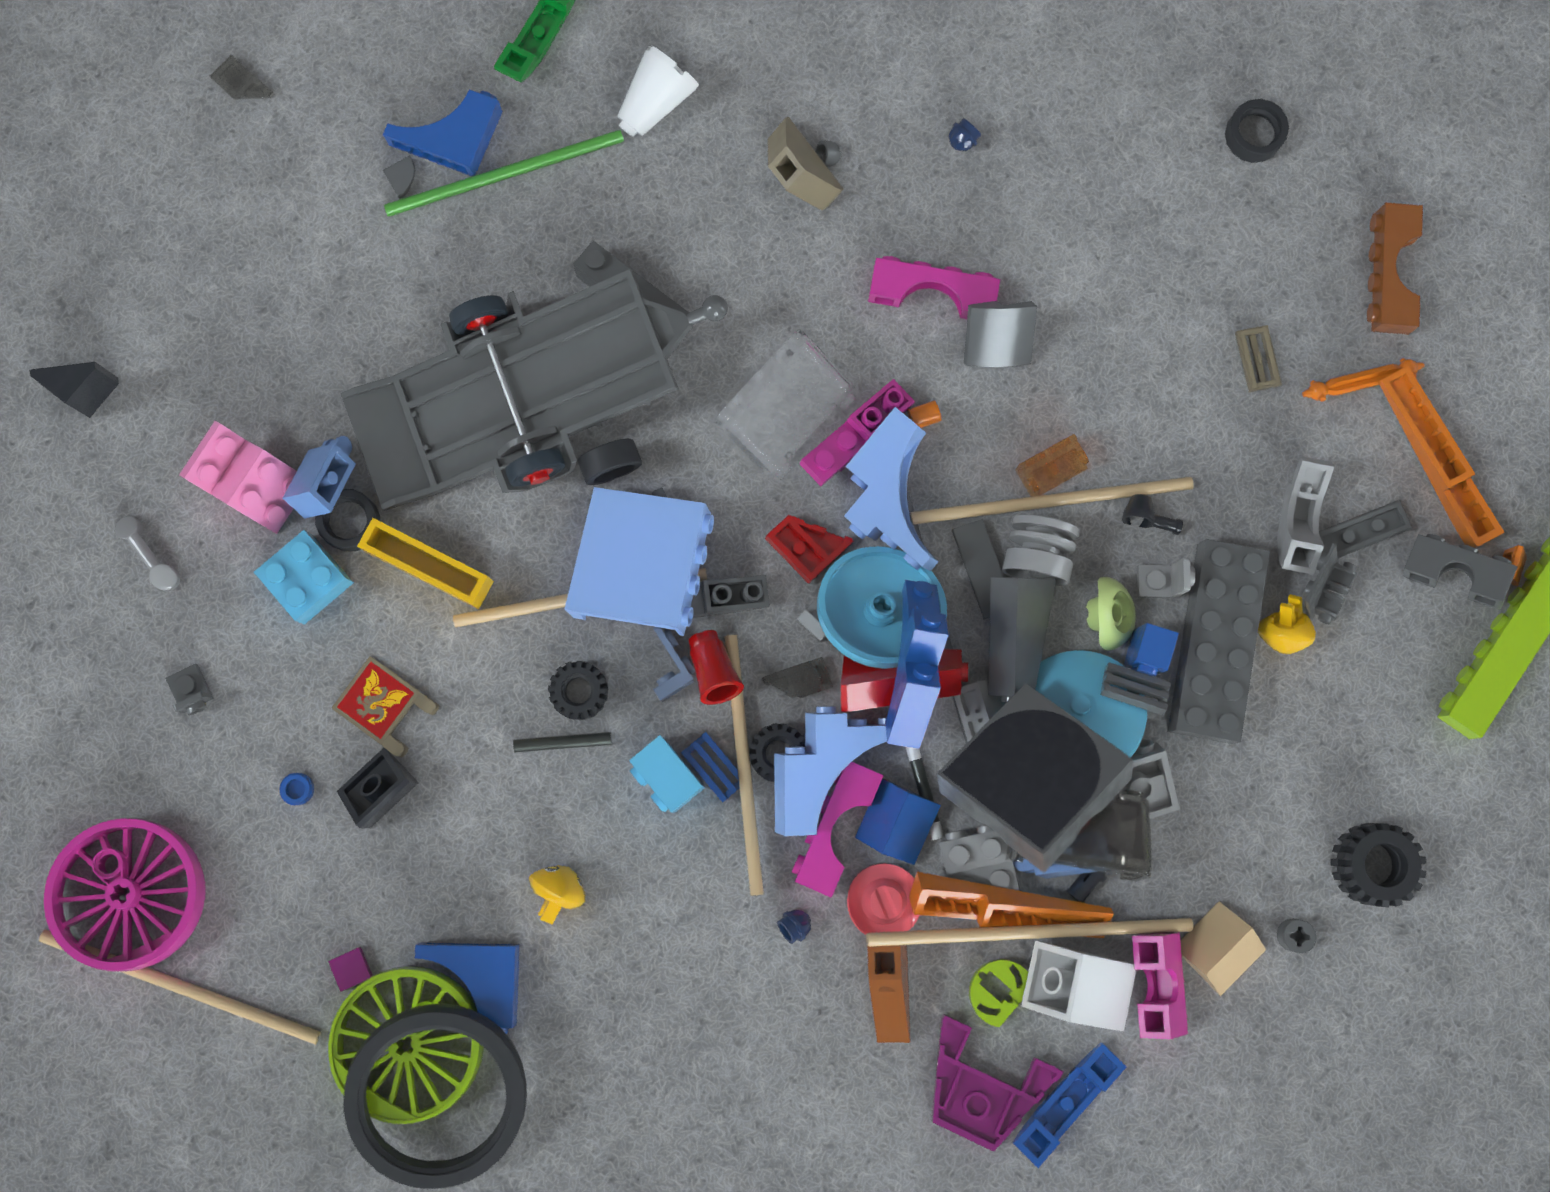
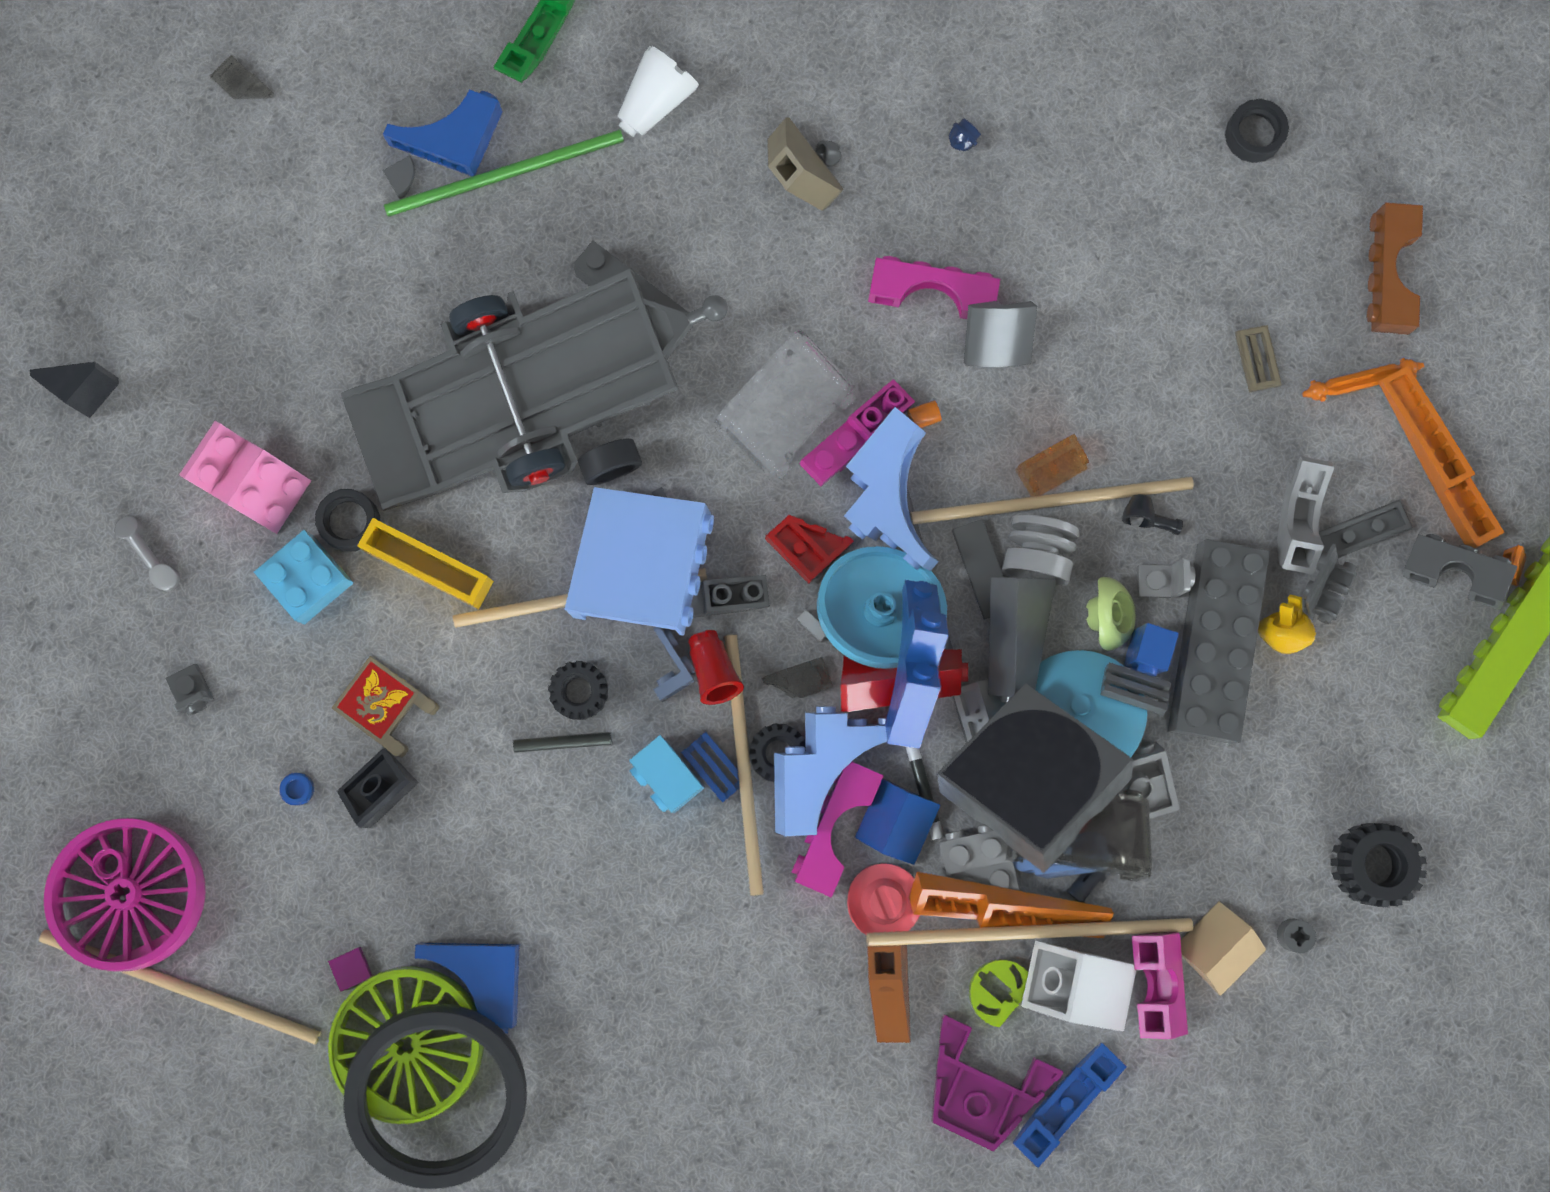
medium blue brick [283,436,356,519] -> none
yellow piece [529,865,586,925] -> none
dark blue plate [777,910,811,944] -> none

